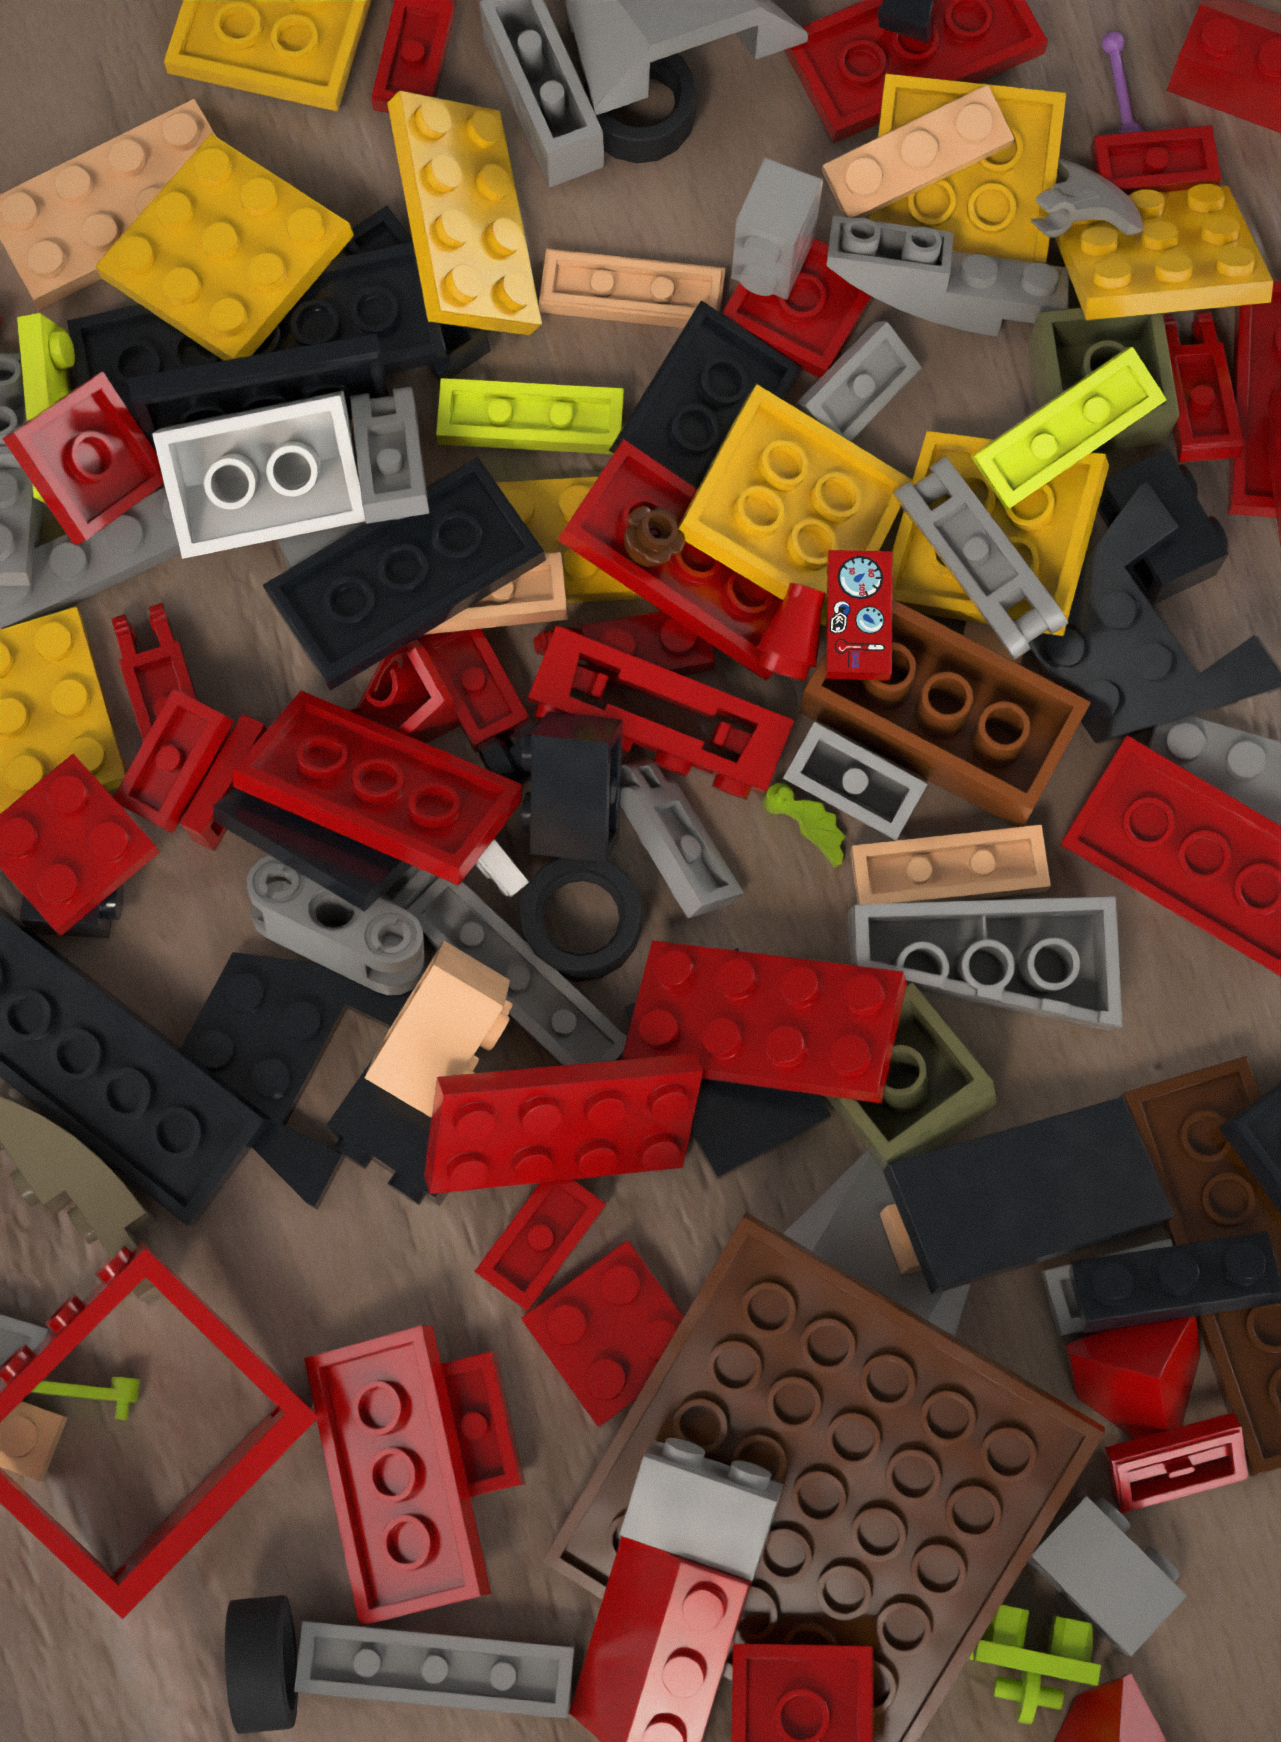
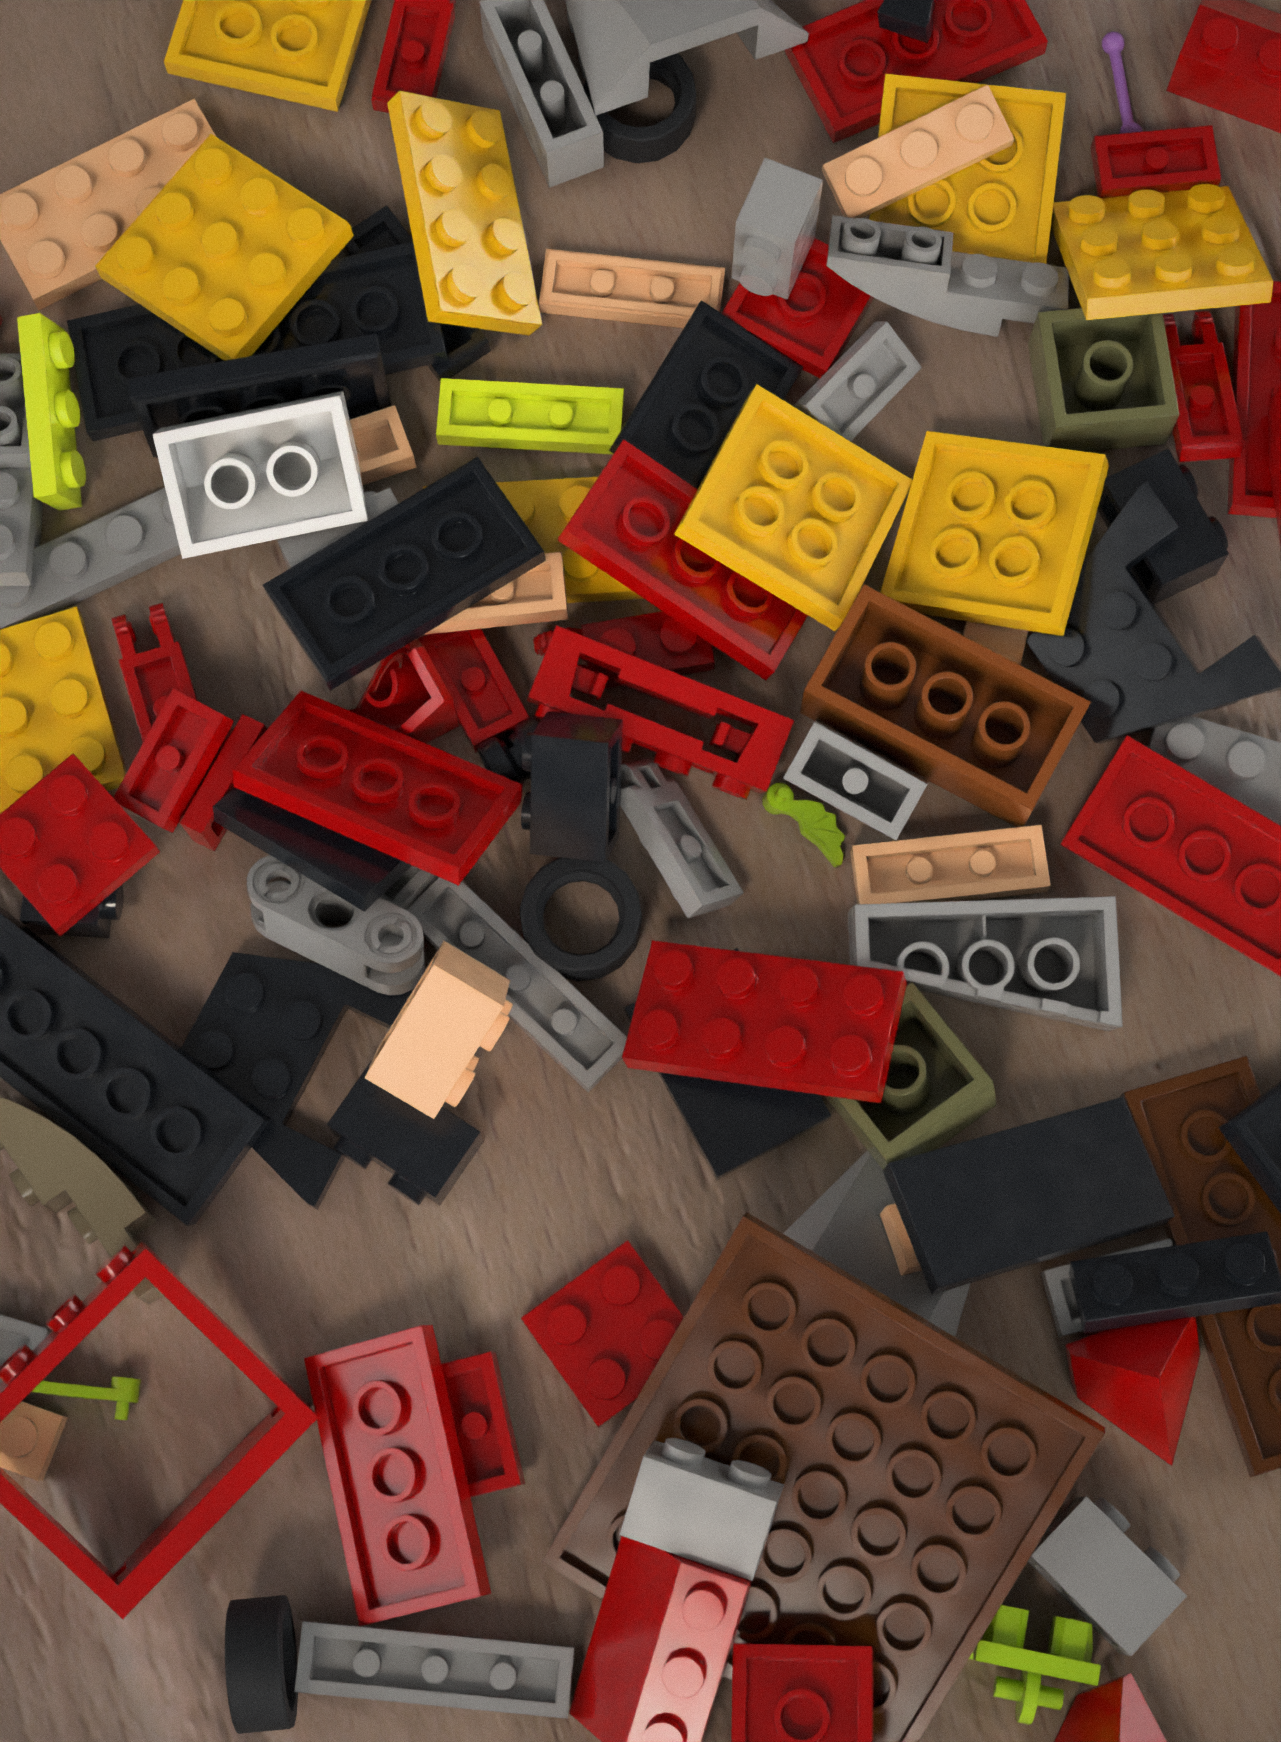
red plate [2,372,164,546] -> none
light grey plate [350,386,429,524] -> none
red plate [424,1053,703,1194] -> none
red plate [474,1179,606,1313] -> none
white tile [475,839,529,897] -> none
reddish brown plate [624,506,685,567] -> none
red cone [756,583,826,682] -> none
red tile [825,550,893,680] -> none
light grey plate [893,456,1068,660] -> none
neon yellow plate [971,347,1167,509] -> none
light grey piece [1031,159,1143,237] -> none
red tile [1105,1413,1248,1514] -> none

